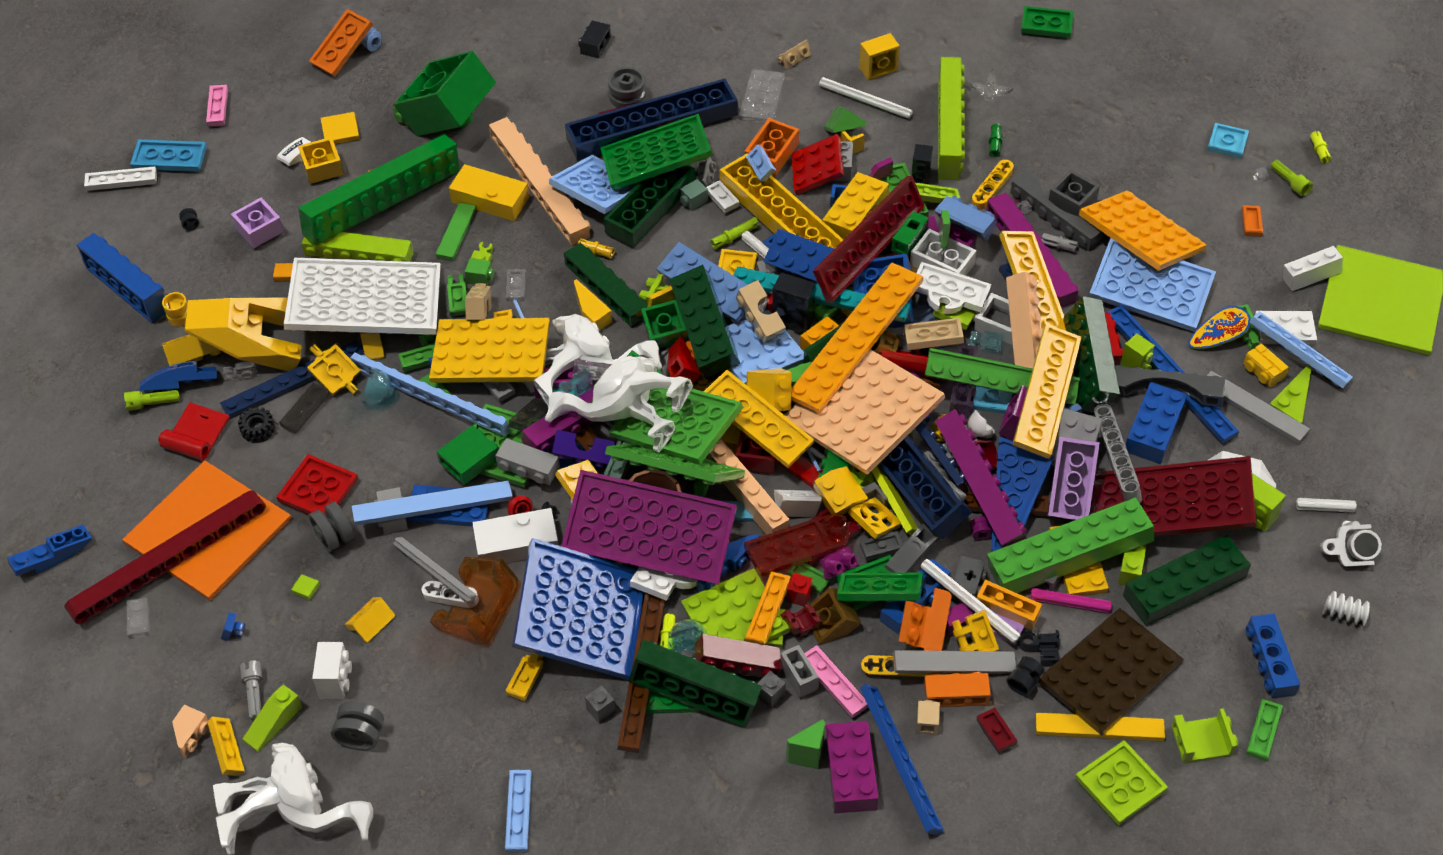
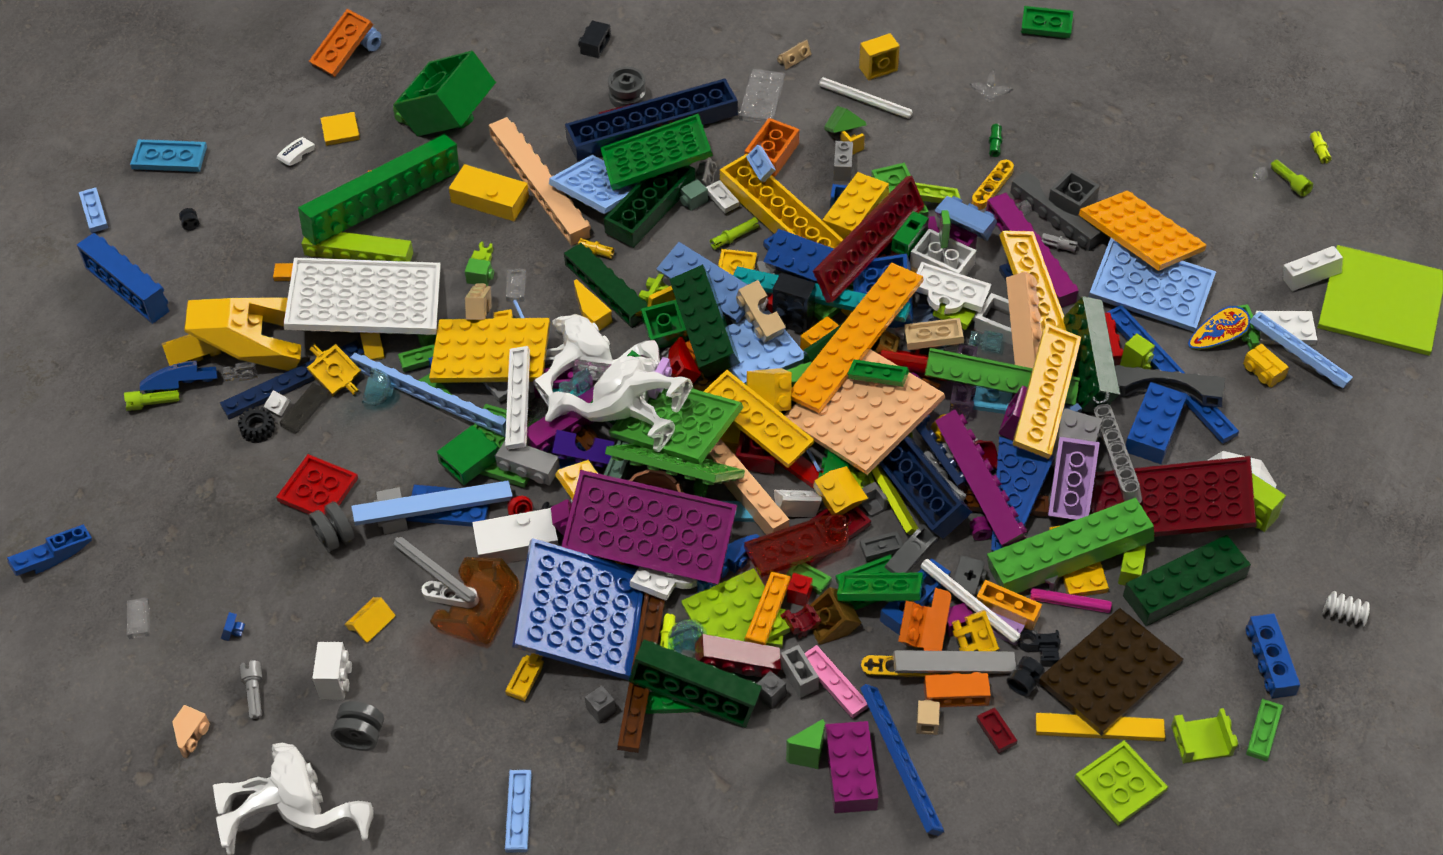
dark red beam [64,490,266,624] -> none
white plate [84,167,157,191] -> none
orange tile [122,461,292,601] -> none
red door [158,402,230,461] -> none
yellow wheel [162,292,187,327] -> none
bright pink plate [206,85,228,126] -> none
yellow plate [207,717,245,776] -> none
lavender brick [231,197,284,249] -> none
lime slope [242,685,303,752] -> none
lime tile [291,574,320,600] -> none
yellow brick [298,137,344,184] -> none
bright green tile [436,203,476,261] -> none
bright green hinge [447,274,467,317] -> none
white axle [742,231,769,258] -> none
red plate [791,134,844,195] -> none
magenta hips [820,547,858,579] -> none
yellow piece [848,497,901,539] -> none
tile [869,157,893,180] -> none
black brick [911,144,933,184] -> none
lime brick [938,57,965,180] -> none
white hair [968,410,995,439] -> none
medium azure tile [1207,123,1249,158] -> none
light grey tile [1207,371,1310,444] -> none
orange tile [1241,205,1263,237] -> none
lime wing [1270,365,1312,424] -> none
white axle [1296,498,1357,512] -> none
white piece [1320,521,1382,566] -> none
none -> light blue plate [79,187,108,233]
none -> white plate [263,390,291,416]
none -> white plate [505,346,530,450]
none -> magenta brick [551,499,572,535]
none -> lavender plate [648,357,672,399]
none -> green plate [848,359,909,387]

